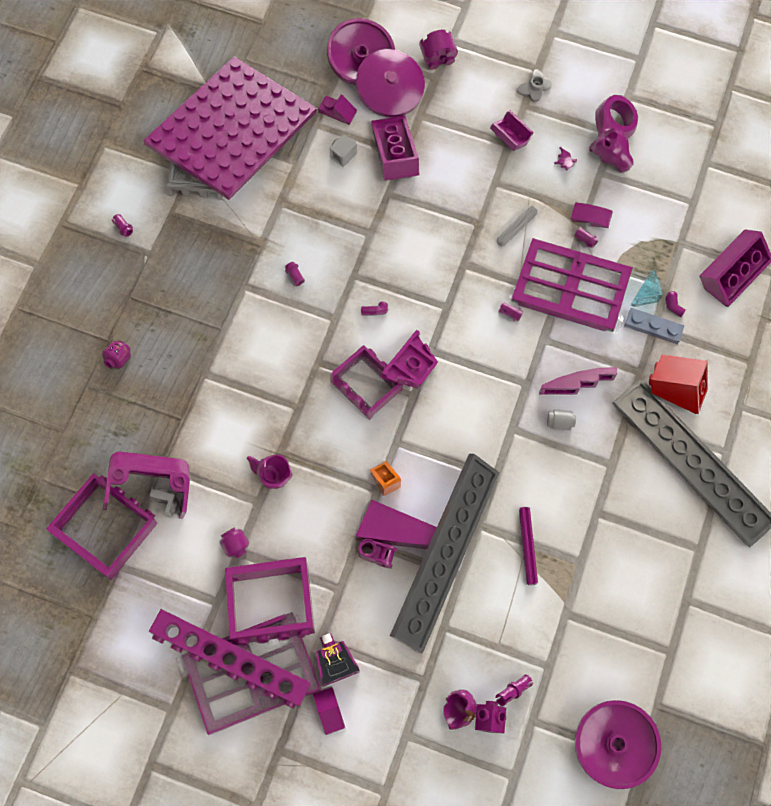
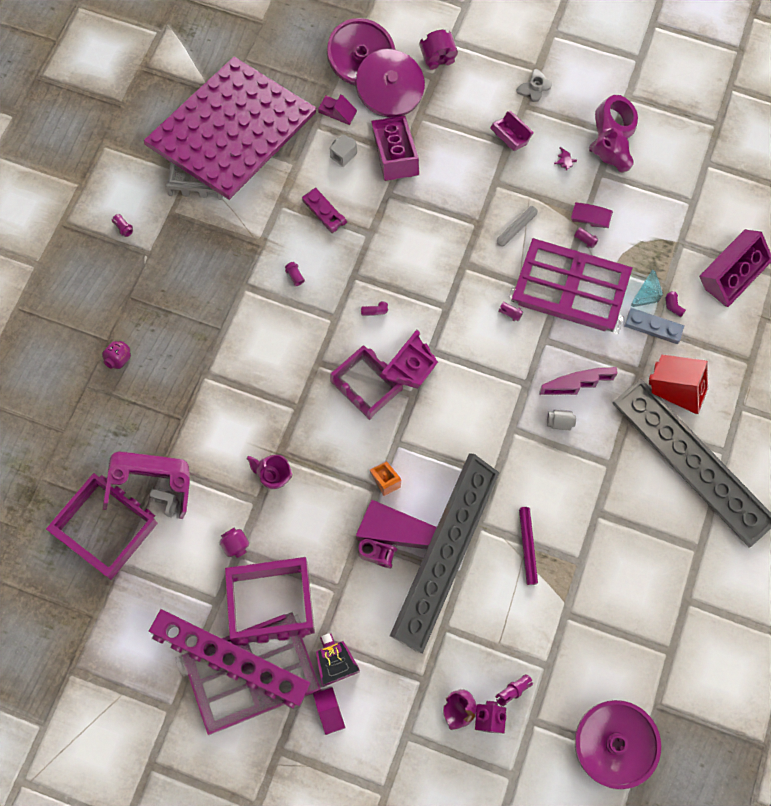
none -> magenta plate [302,187,347,233]

